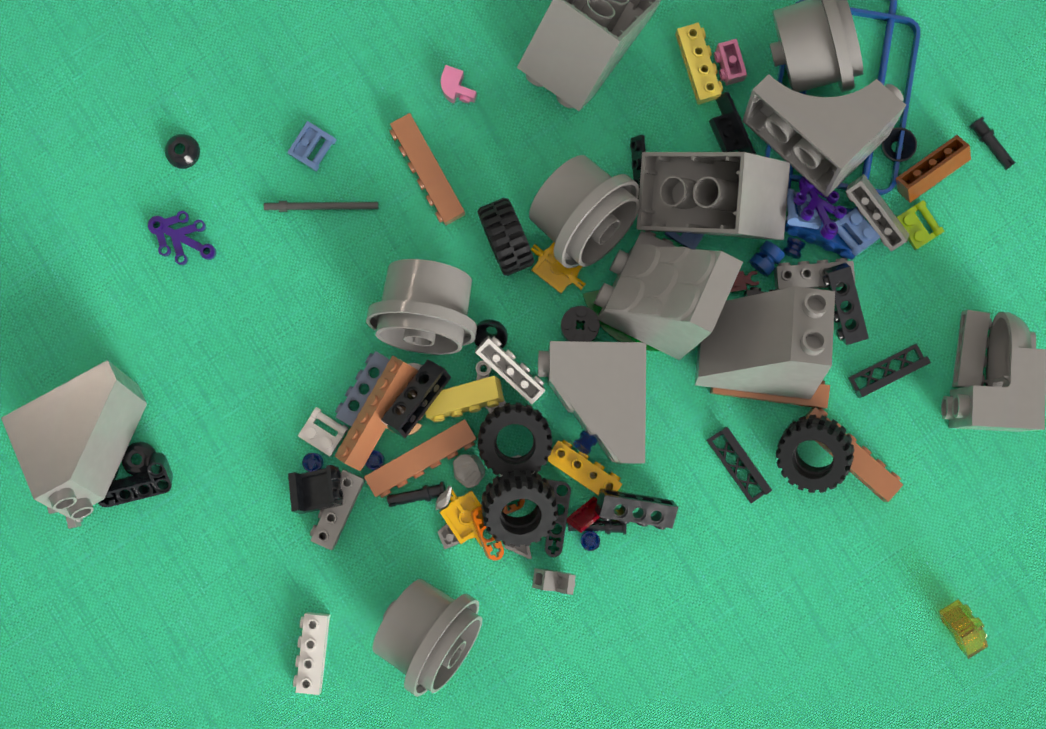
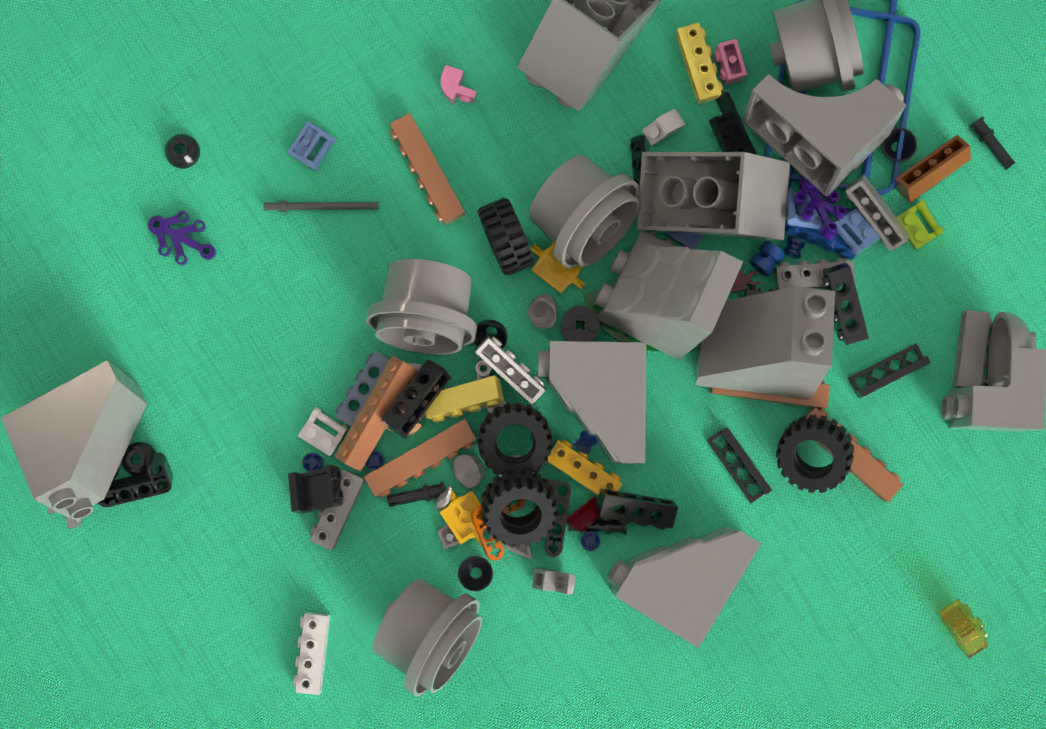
none -> black piece [458,556,493,592]
none -> light grey hair [528,294,557,329]
none -> light grey slope [606,527,761,648]
none -> white brick [642,109,686,146]

